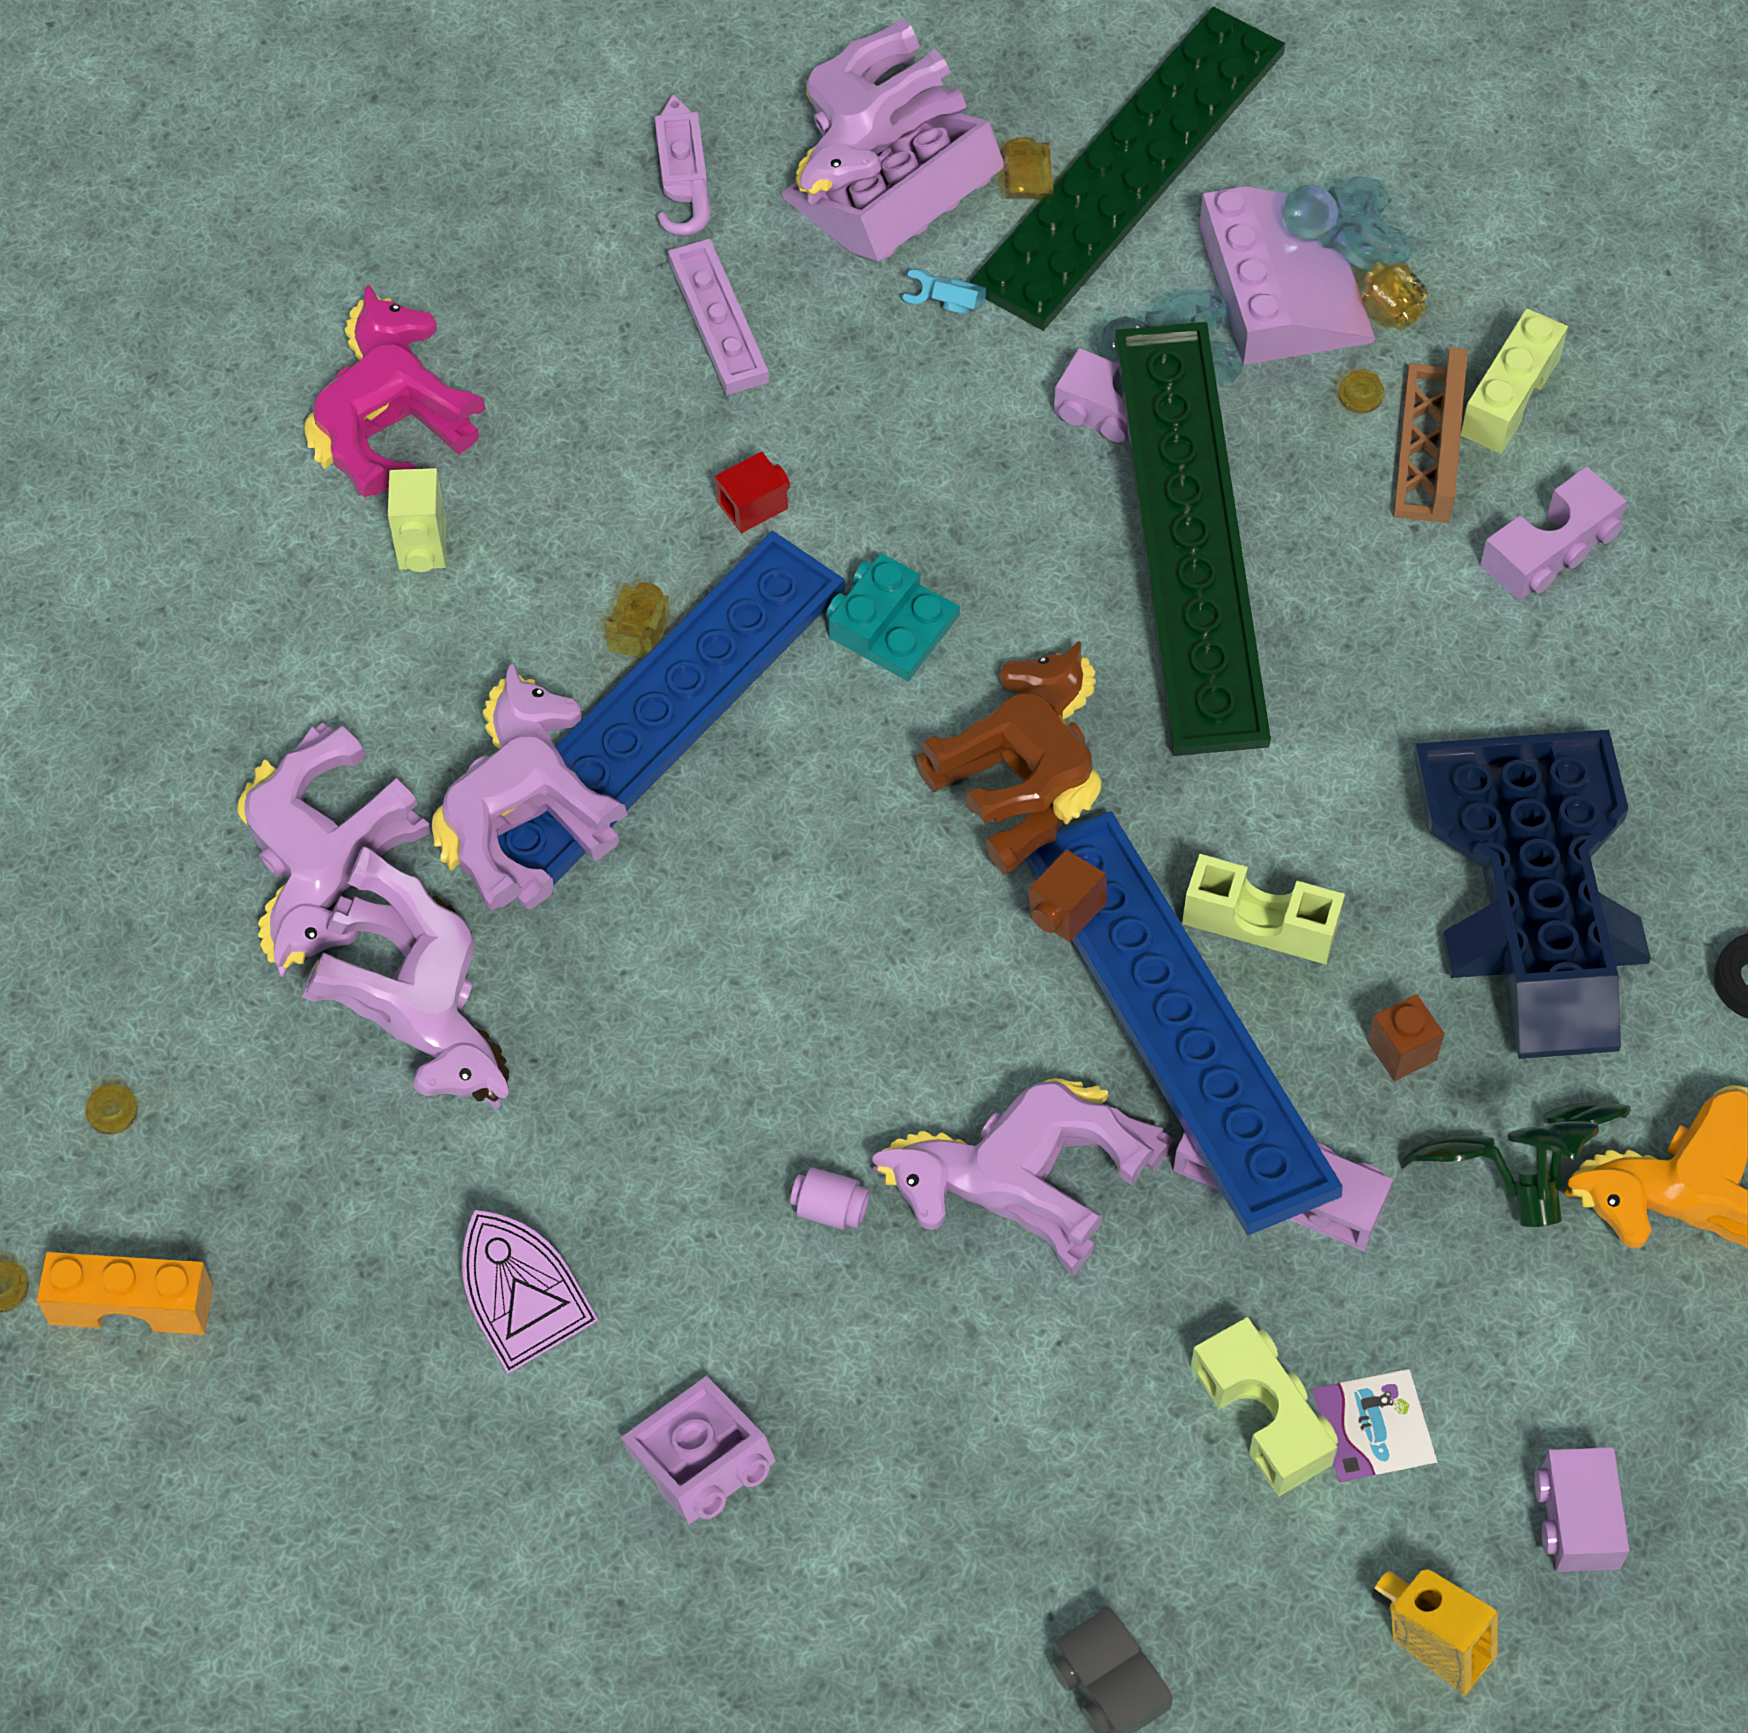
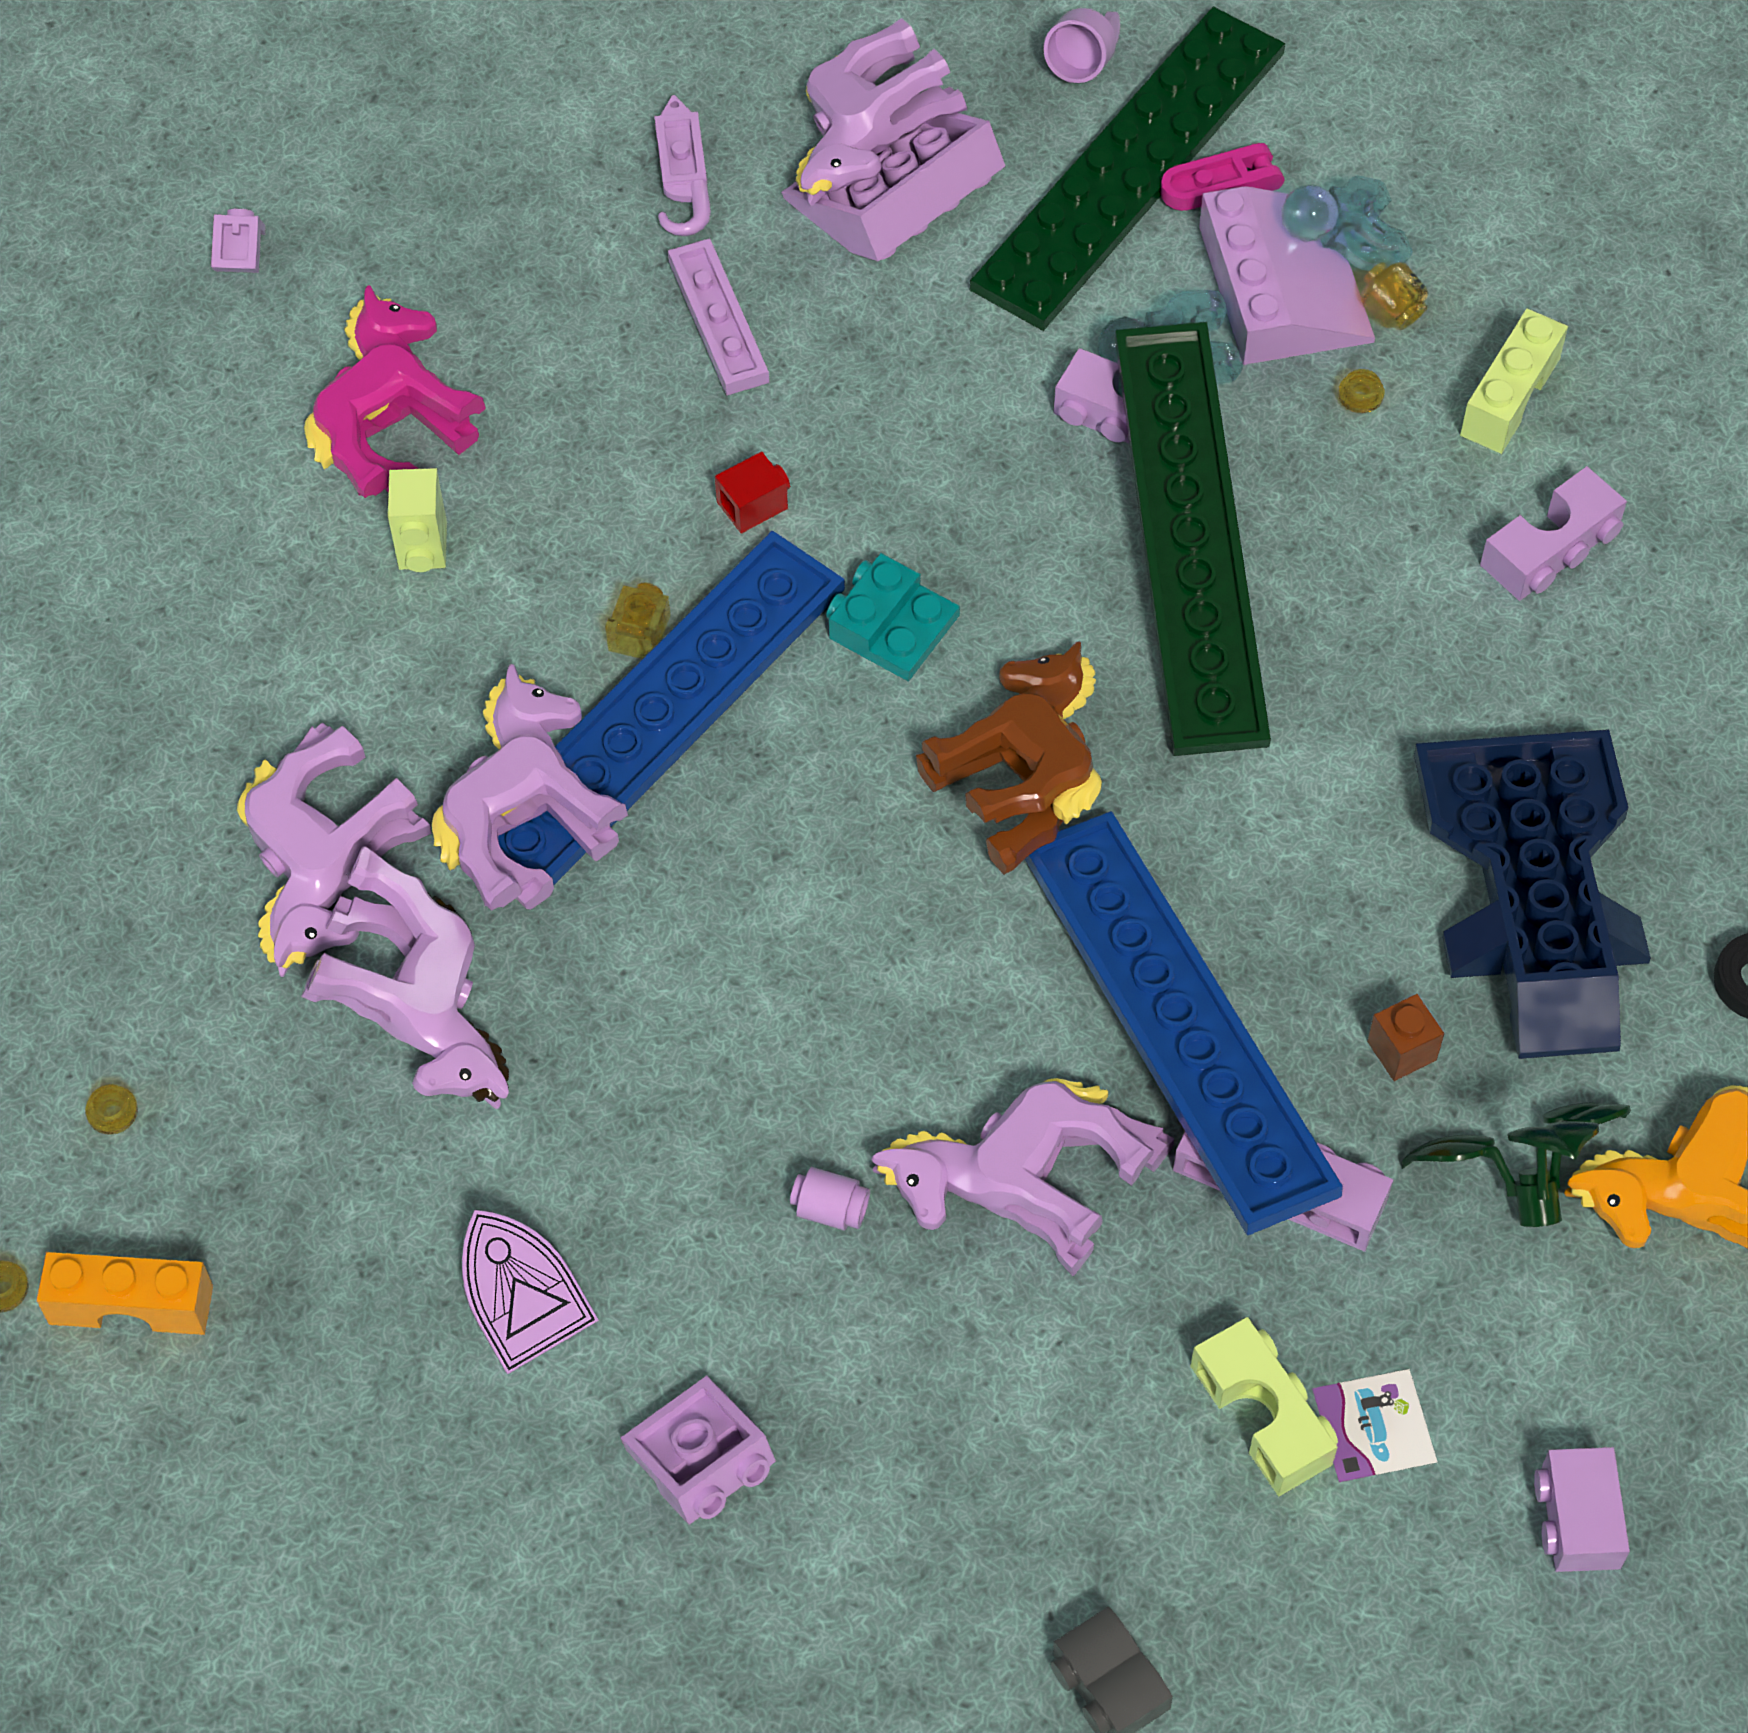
medium azure plate [902,268,986,314] -> none
clear yellow bracket [1000,137,1053,199] -> none
dark orange brick [1029,849,1107,942] -> none
yellowish green arch [1182,854,1345,965] -> none
yellow torso [1372,1569,1498,1696] -> none
medium nougat fence [1393,348,1468,523] -> none
none -> lavender bracket [211,209,266,273]
none -> lavender piece [1044,8,1120,83]
none -> dark pink plate [1160,143,1285,211]

